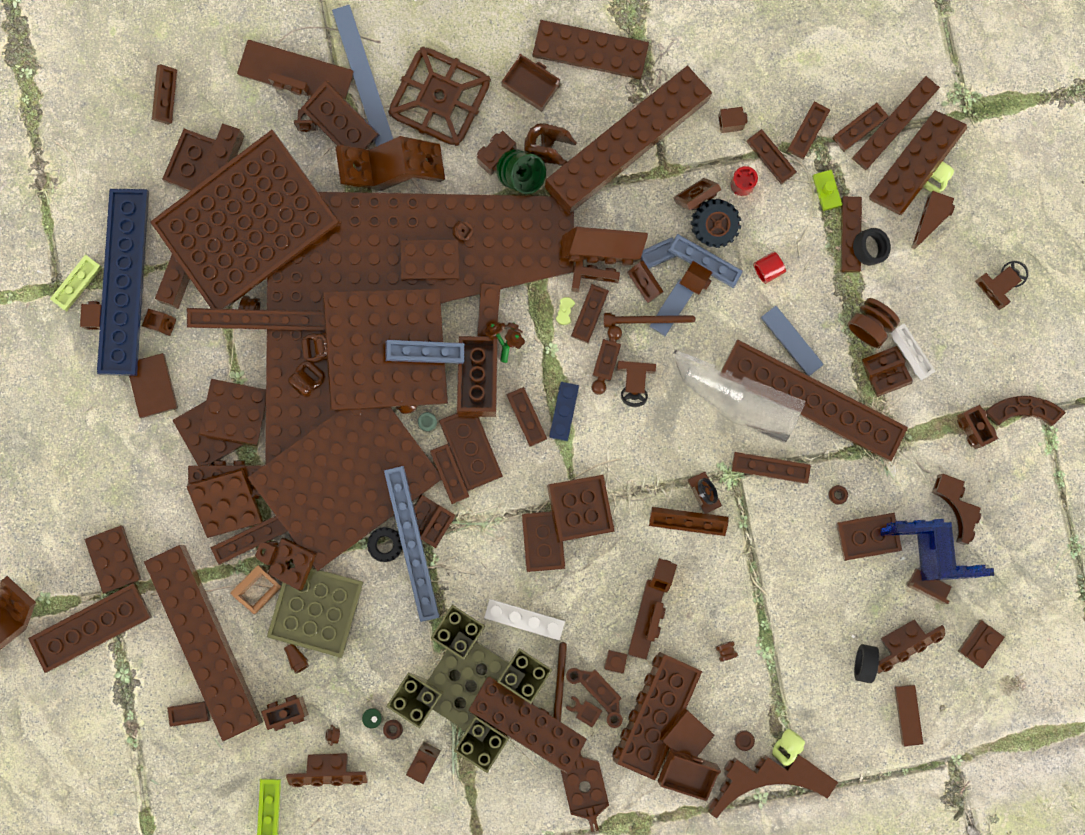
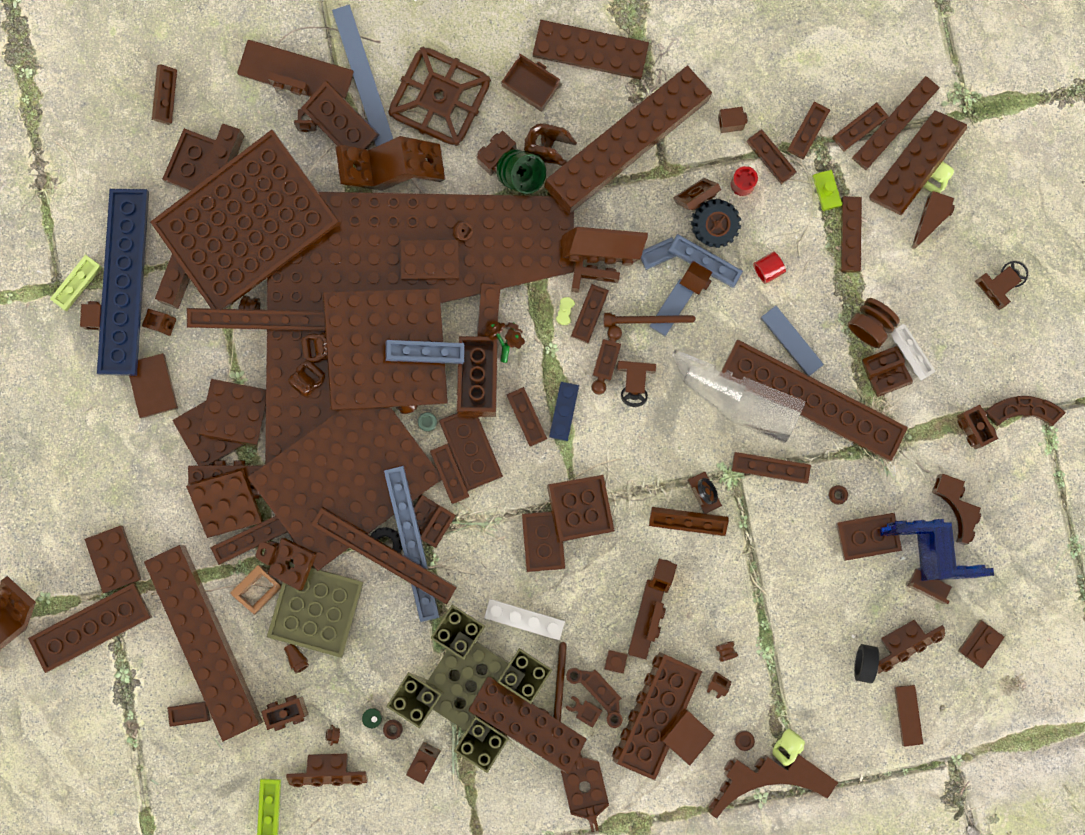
reddish brown plate [627,261,664,303] -> none
reddish brown container [657,749,721,801] -> none
black tyre [853,228,891,266] -> none
none -> reddish brown plate [312,508,457,605]
none -> reddish brown tile [707,671,732,699]

